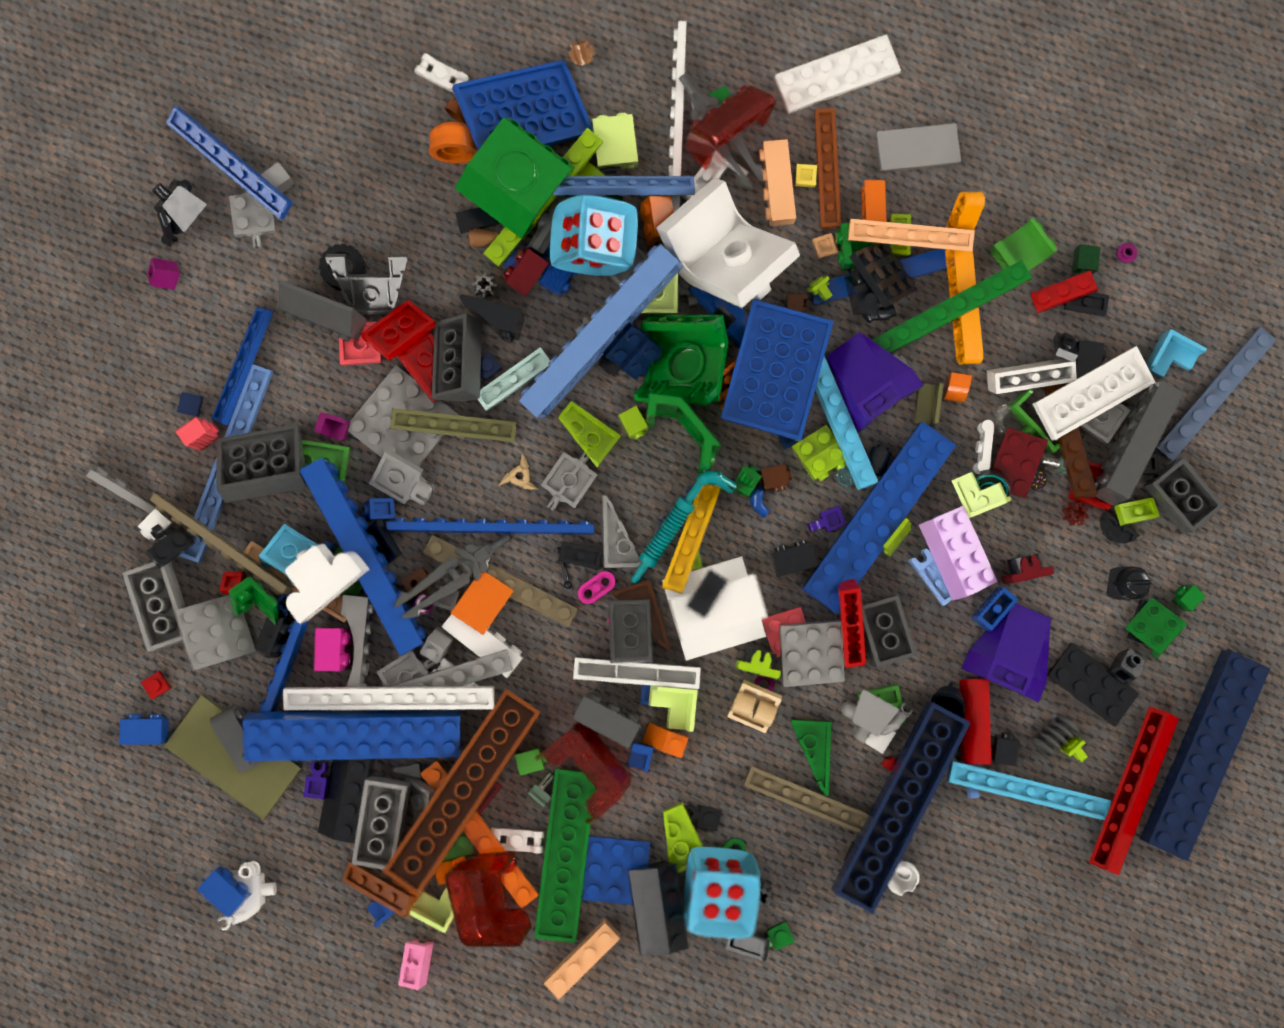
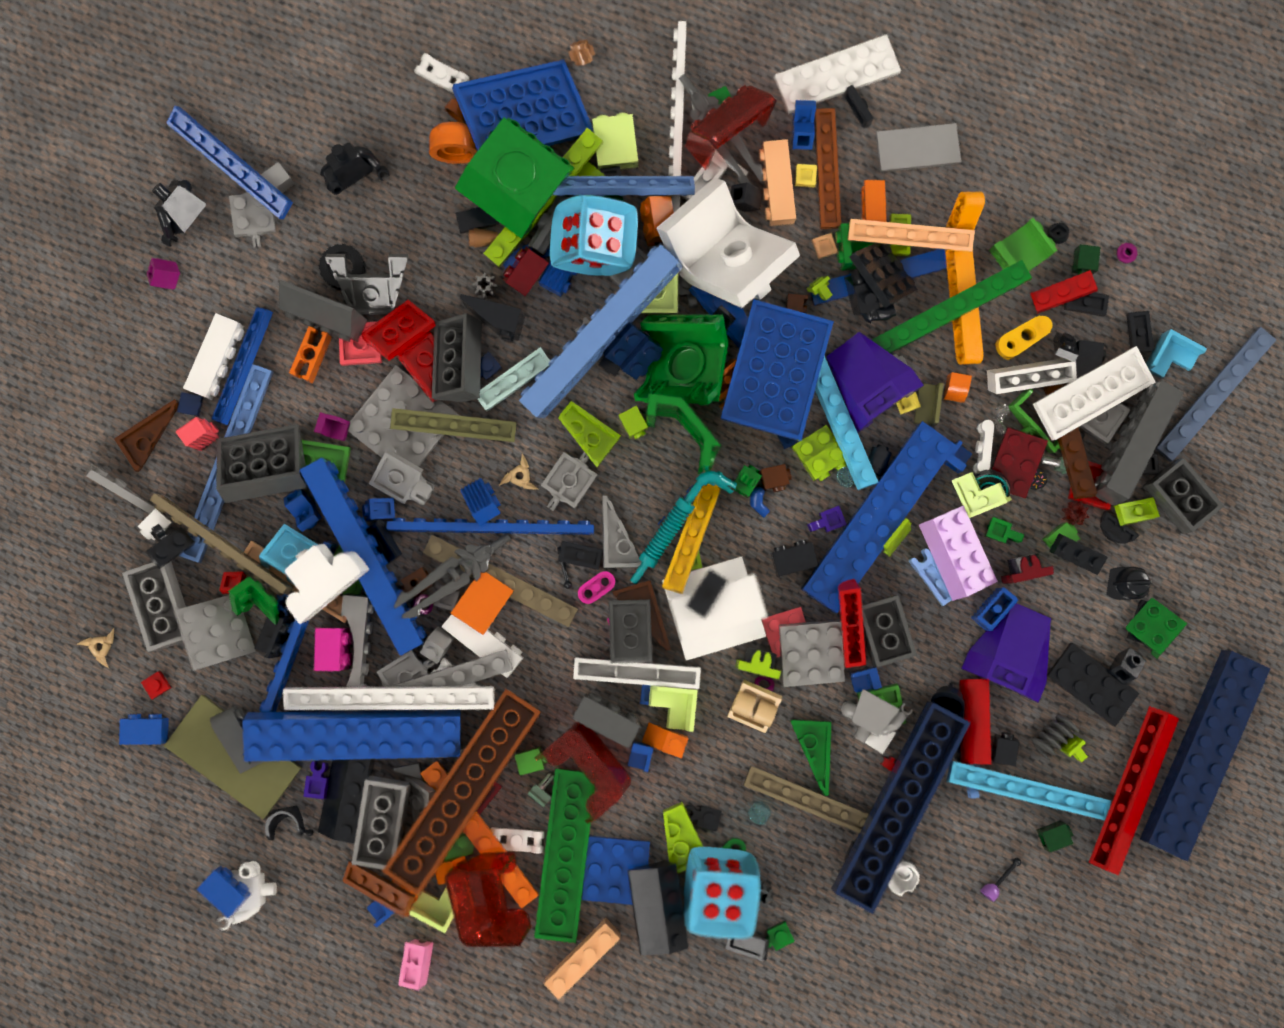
green plate [1172,585,1206,611] -> none
none -> tan piece [77,628,114,668]
none -> reddish brown wing [114,399,179,472]
none -> white brick [183,313,244,400]
none -> black helmet [265,805,314,841]
none -> blue brick [283,489,322,532]
none -> orange piece [289,326,332,384]
none -> black torso [320,143,390,195]
none -> blue brick [460,478,501,526]
none -> black brick [730,182,762,212]
none -> clear light blue tile [748,801,771,825]
none -> blue brick [792,100,816,150]
none -> black plate [843,84,873,129]
none -> blue panel [849,667,882,692]
none -> light yellow plate [896,392,921,415]
none -> blue panel [944,440,972,473]
none -> hinge [980,858,1021,902]
none -> green plate [984,517,1024,544]
none -> yellow piece [995,315,1052,360]
none -> dark green brick [1036,821,1074,853]
none -> bright green brick [1042,522,1080,548]
none -> black tile [1048,223,1069,244]
none -> black plate [1049,533,1108,575]
none -> black plate [1126,311,1154,353]

